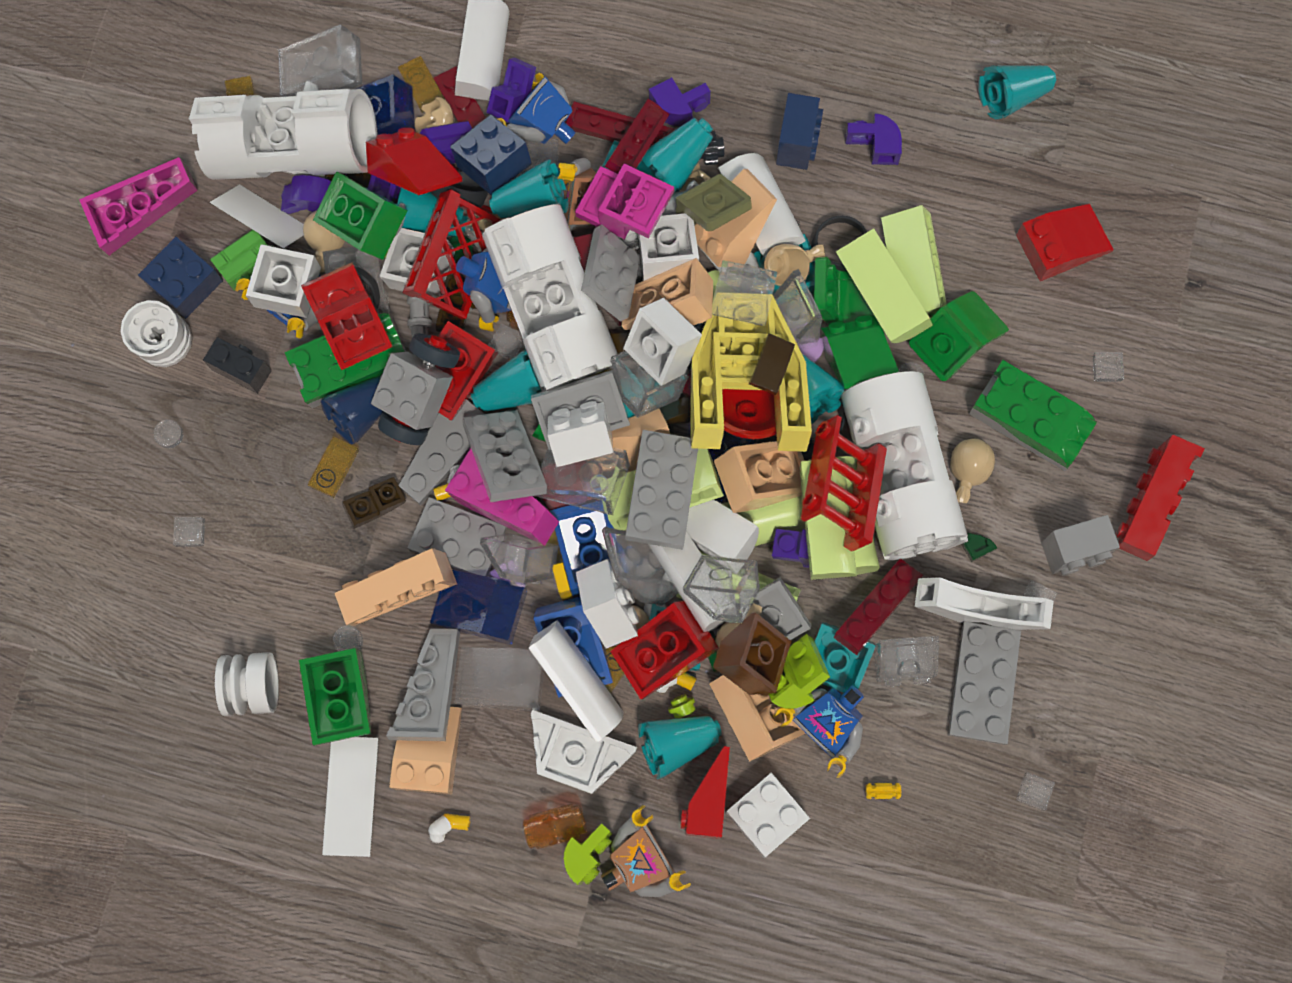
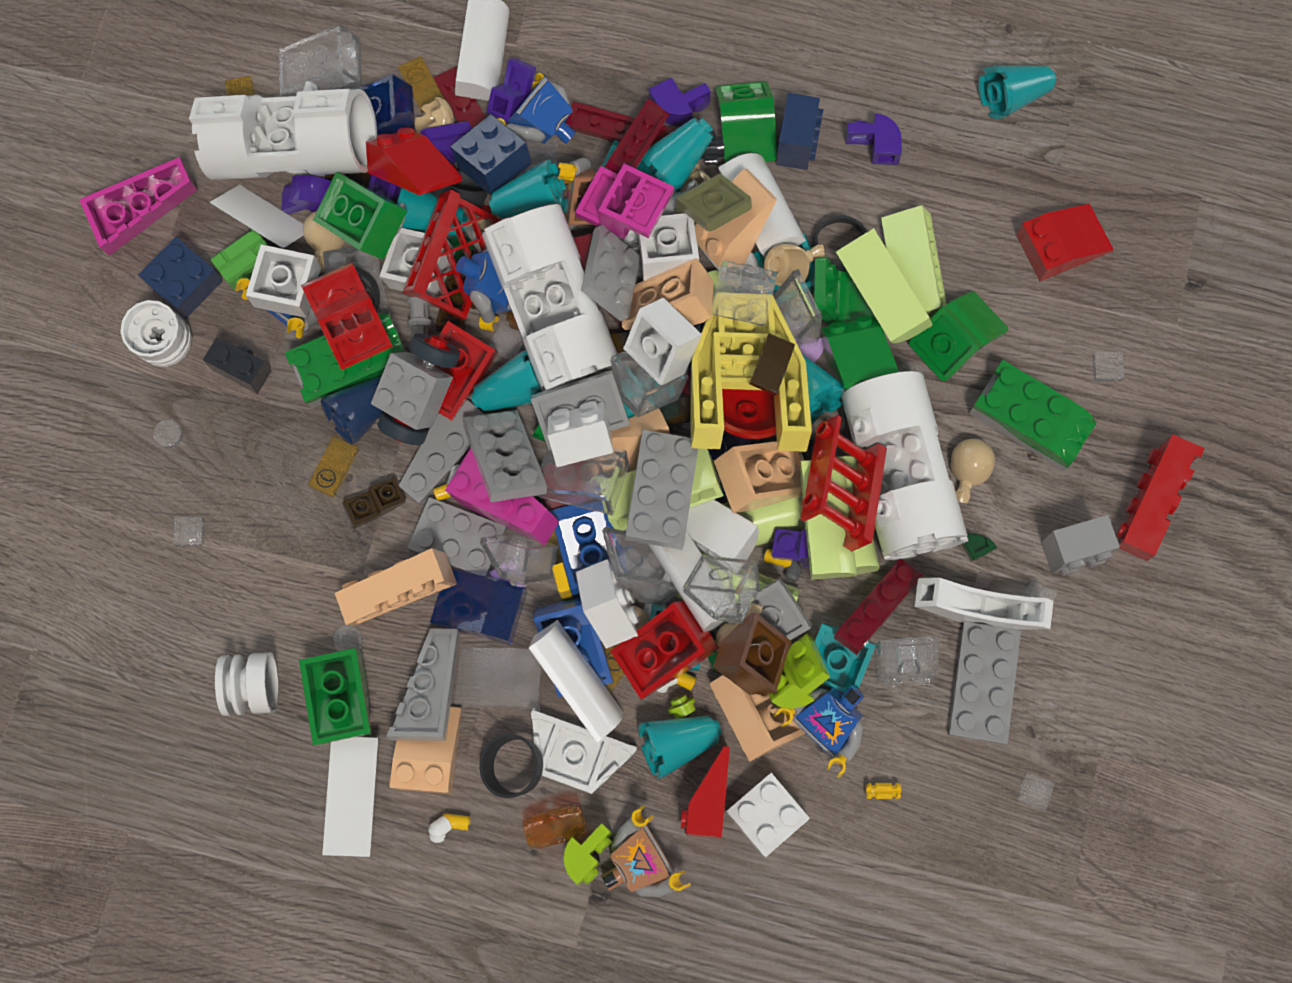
none -> black tyre [479,733,543,798]
none -> green piece [715,81,777,163]
none -> arm [764,549,803,582]

